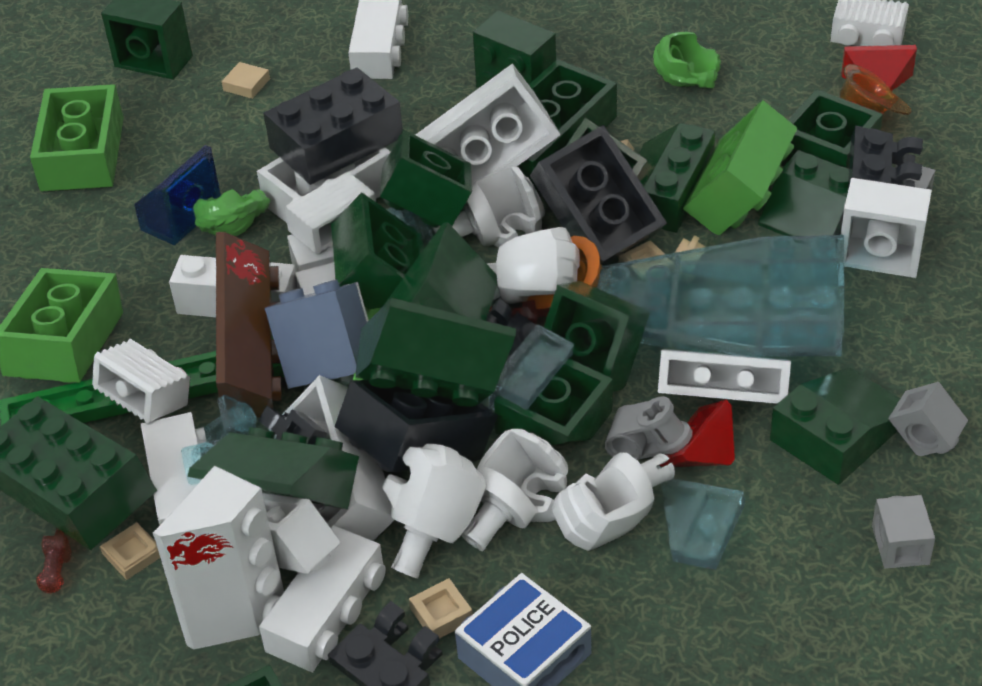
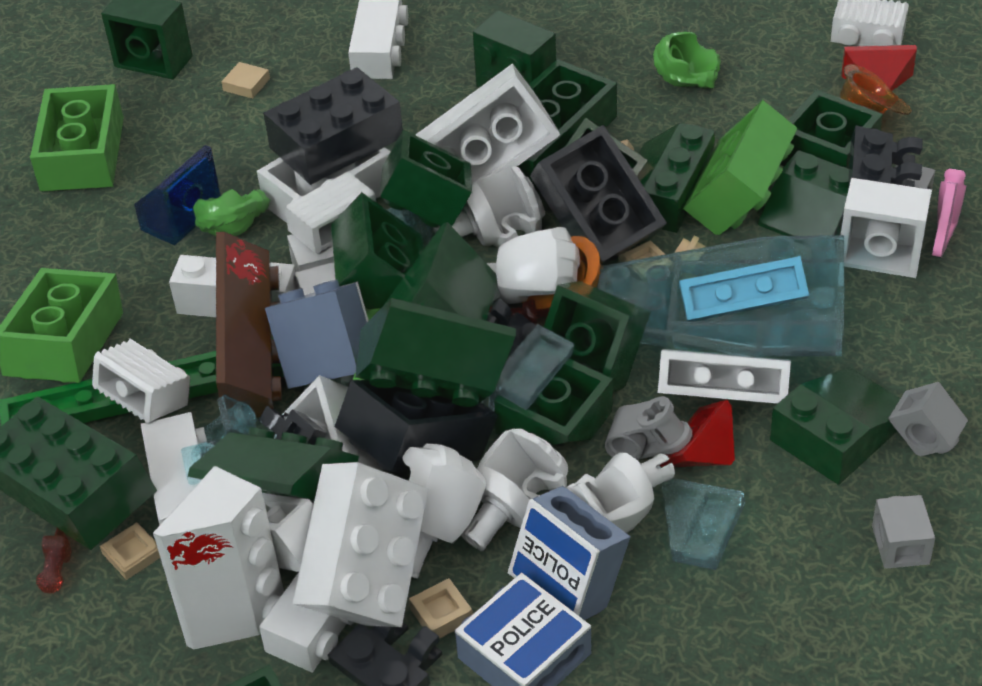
none -> white brick [293,462,429,627]
none -> piece [508,486,631,620]
none -> medium azure plate [679,256,809,323]
none -> bright pink arm [932,169,967,257]

